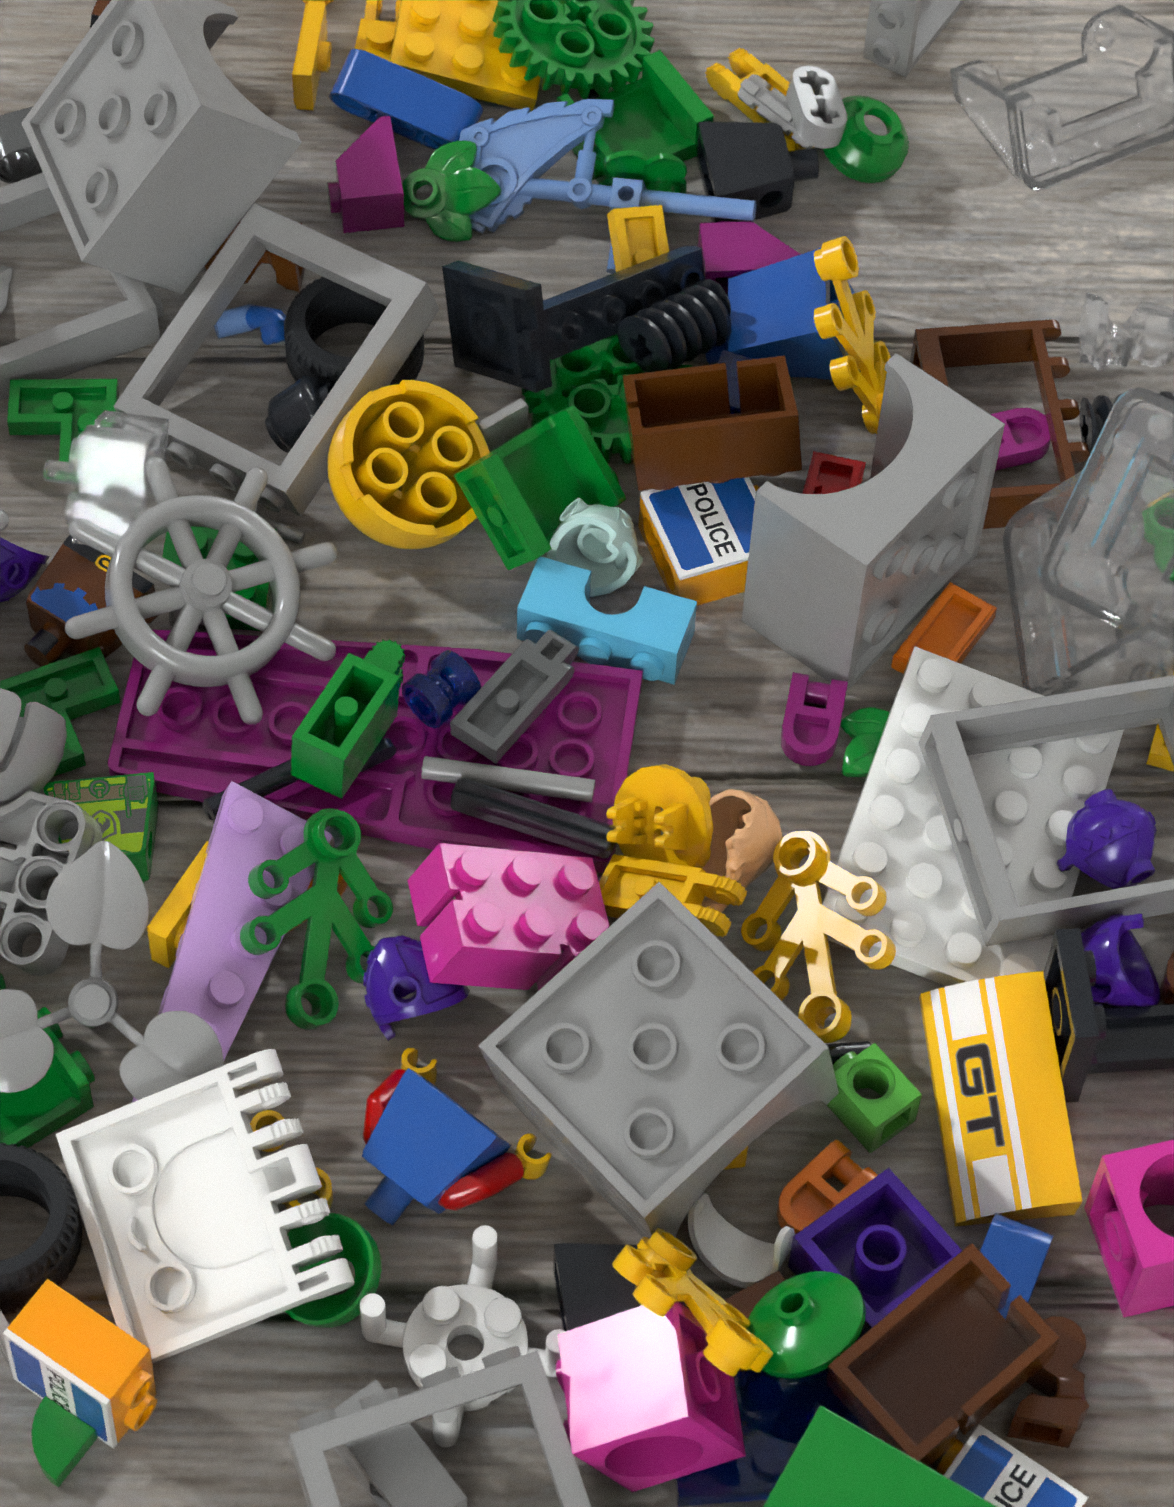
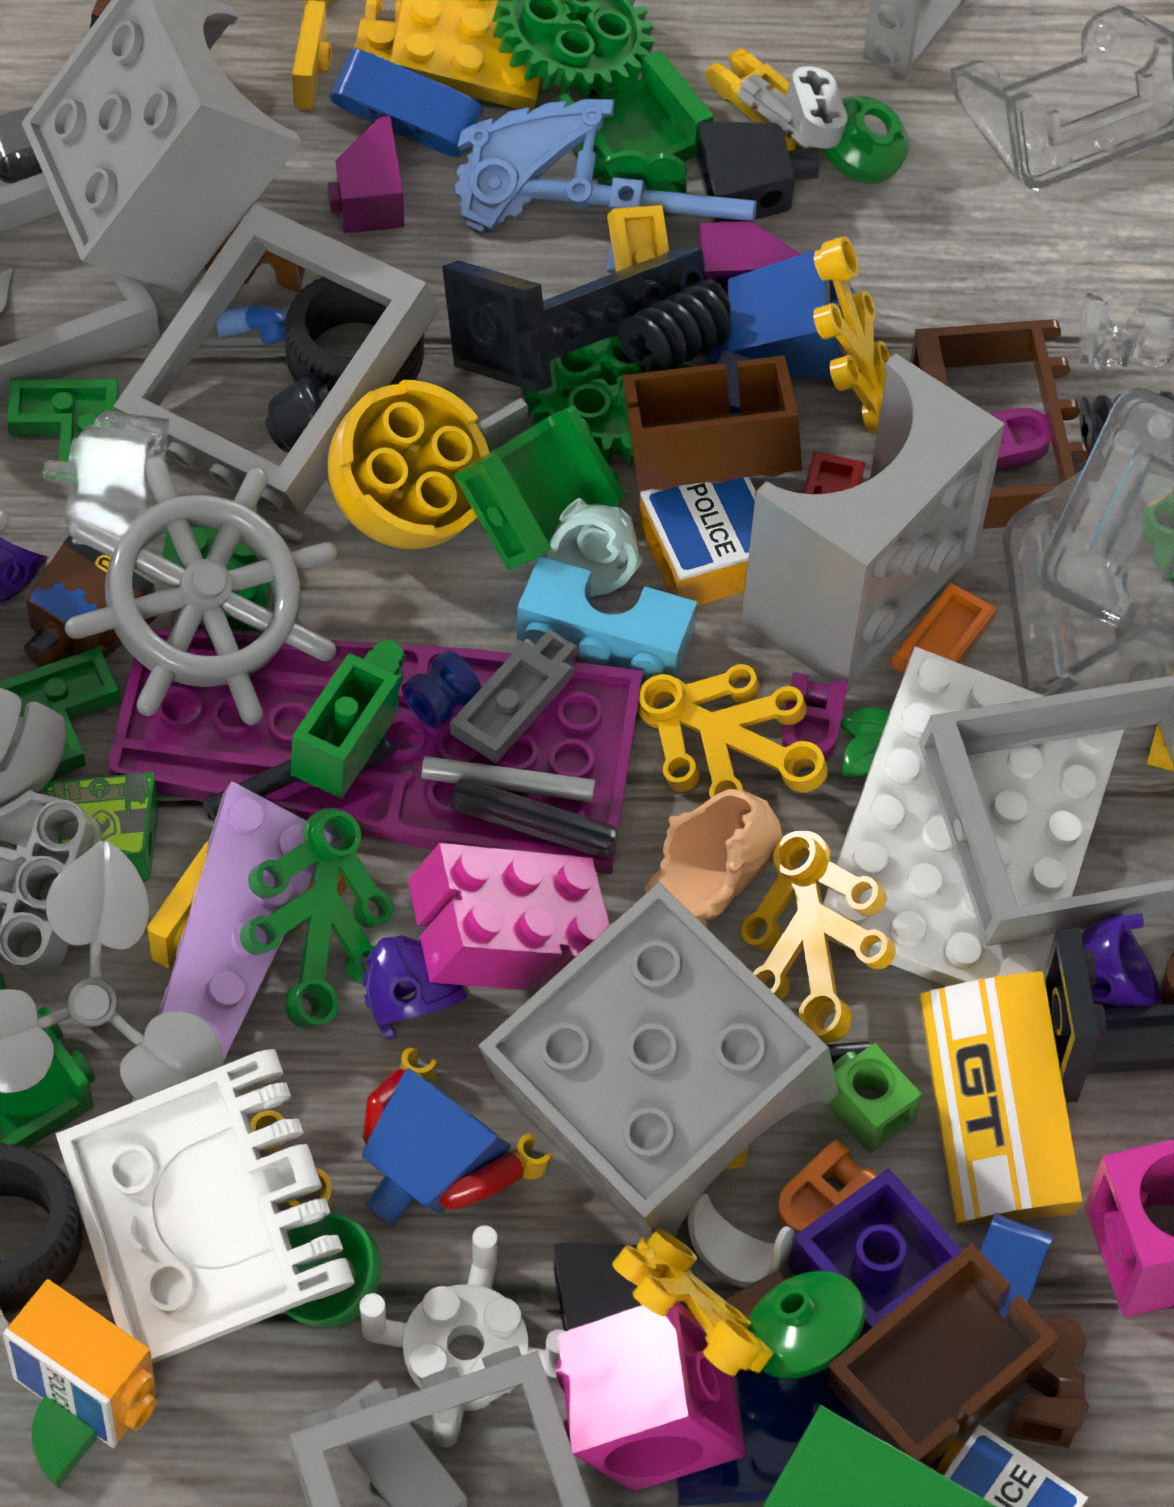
green plate [402,140,502,242] -> none
yellow hinge [599,854,747,937] -> none
yellow plate [606,764,714,868] -> none
dark purple helmet [1057,789,1157,889] -> none
none -> yellow plant [638,664,828,798]

